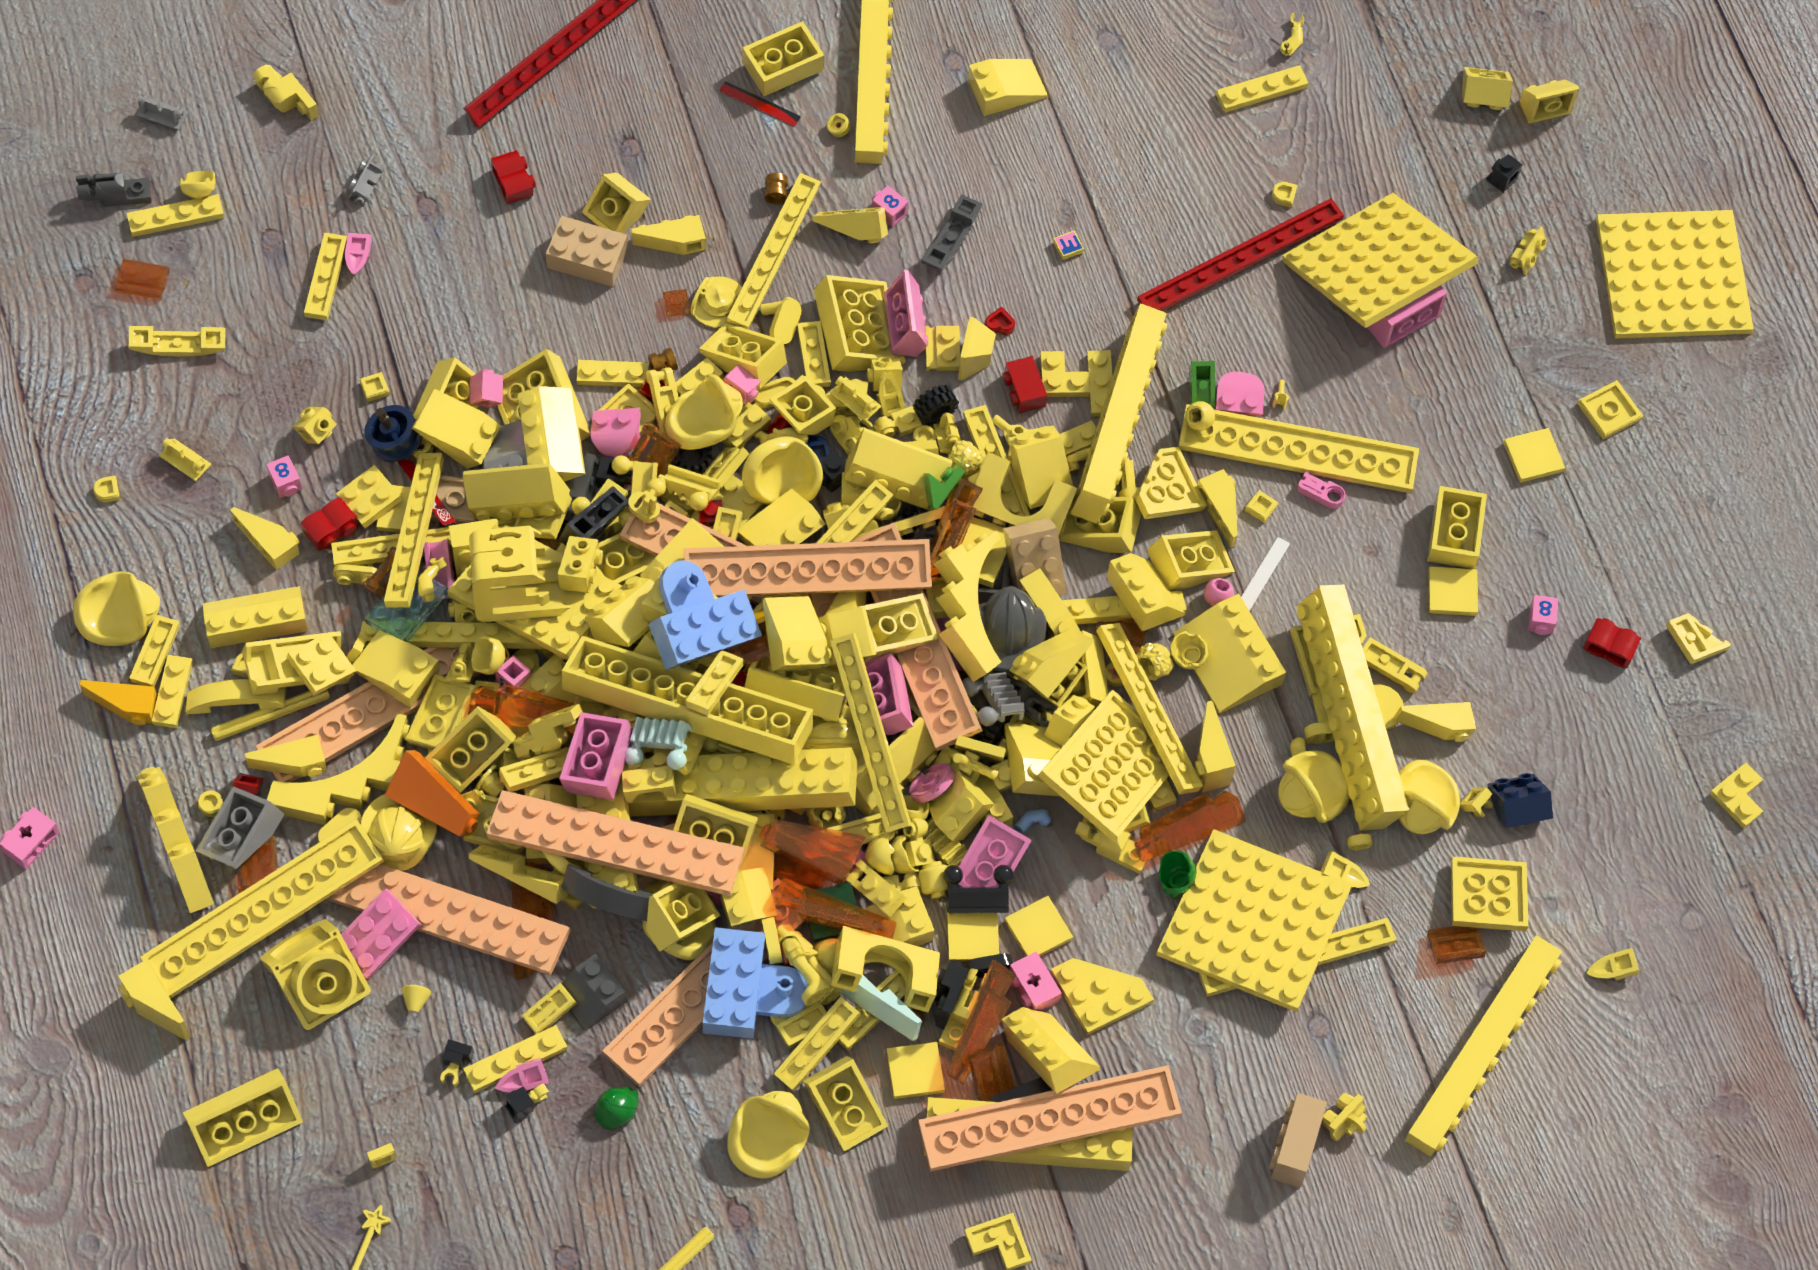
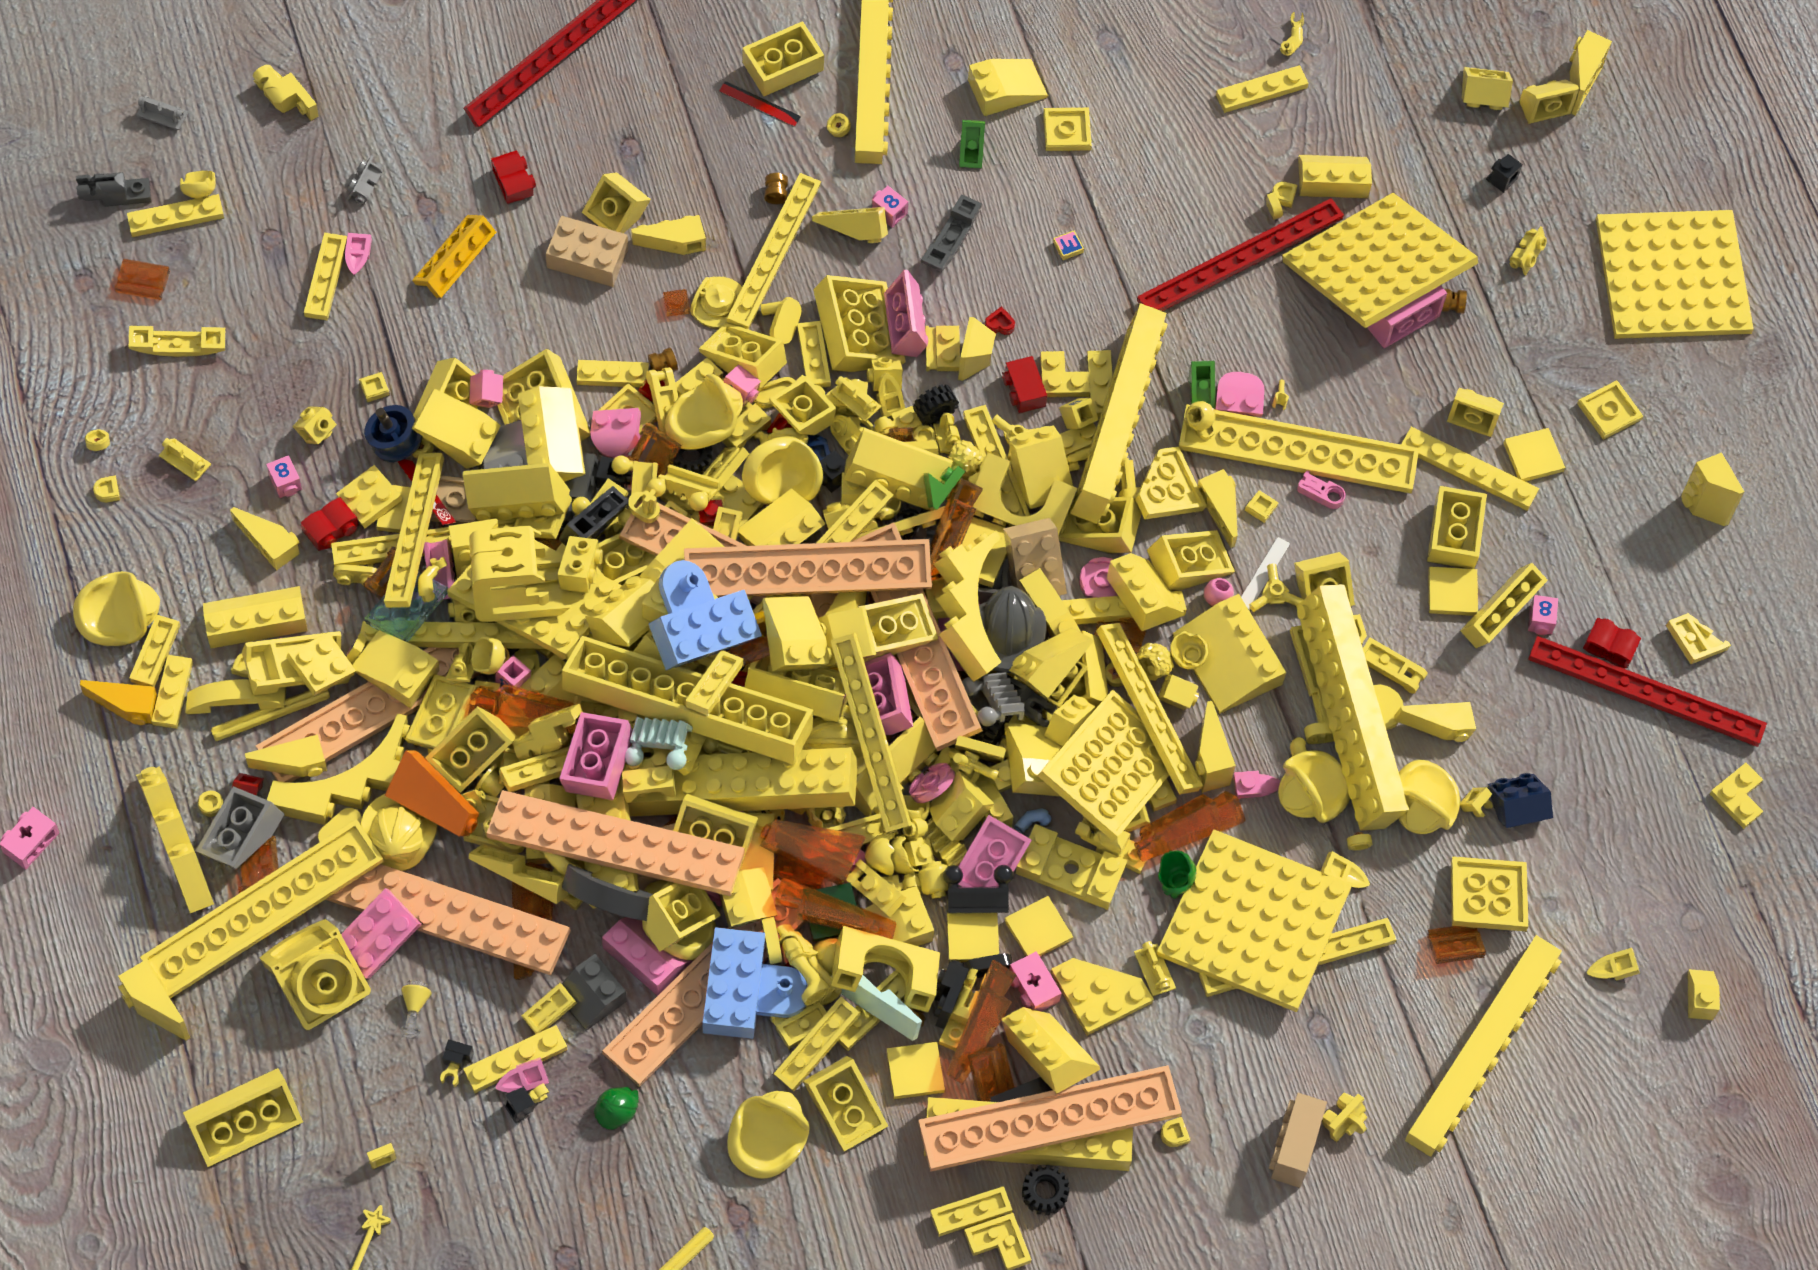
none -> light yellow tile [85,429,110,451]
none -> yellow fence [412,215,496,298]
none -> bright pink slope [602,917,693,996]
none -> clear orange slope [888,427,913,442]
none -> light yellow plate [930,1186,1012,1237]
none -> bright green slope [959,120,985,168]
none -> light yellow piece [1015,824,1128,910]
none -> black tyre [1022,1165,1070,1216]
none -> light yellow tile [1043,107,1092,151]
none -> light yellow brick [1059,398,1099,429]
none -> bright pink tile [1079,557,1118,598]
none -> light yellow hinge [1134,941,1176,997]
none -> light yellow brick [1158,675,1199,710]
none -> light yellow tile [1160,1117,1190,1147]
none -> bright pink plate [1233,771,1280,799]
none -> light yellow piece [1249,564,1304,612]
none -> light yellow tile [1266,192,1283,220]
none -> light yellow slope [1294,552,1355,606]
none -> light yellow slope [1298,155,1372,198]
none -> light yellow plate [1401,427,1539,511]
none -> pearl gold wheel [1441,289,1467,314]
none -> light yellow slope [1447,388,1504,437]
none -> light yellow brick [1460,563,1548,648]
none -> red plate [1528,636,1767,747]
none -> light yellow slope [1569,30,1612,116]
none -> light yellow slope [1681,453,1744,526]
none -> light yellow slope [1688,969,1720,1020]

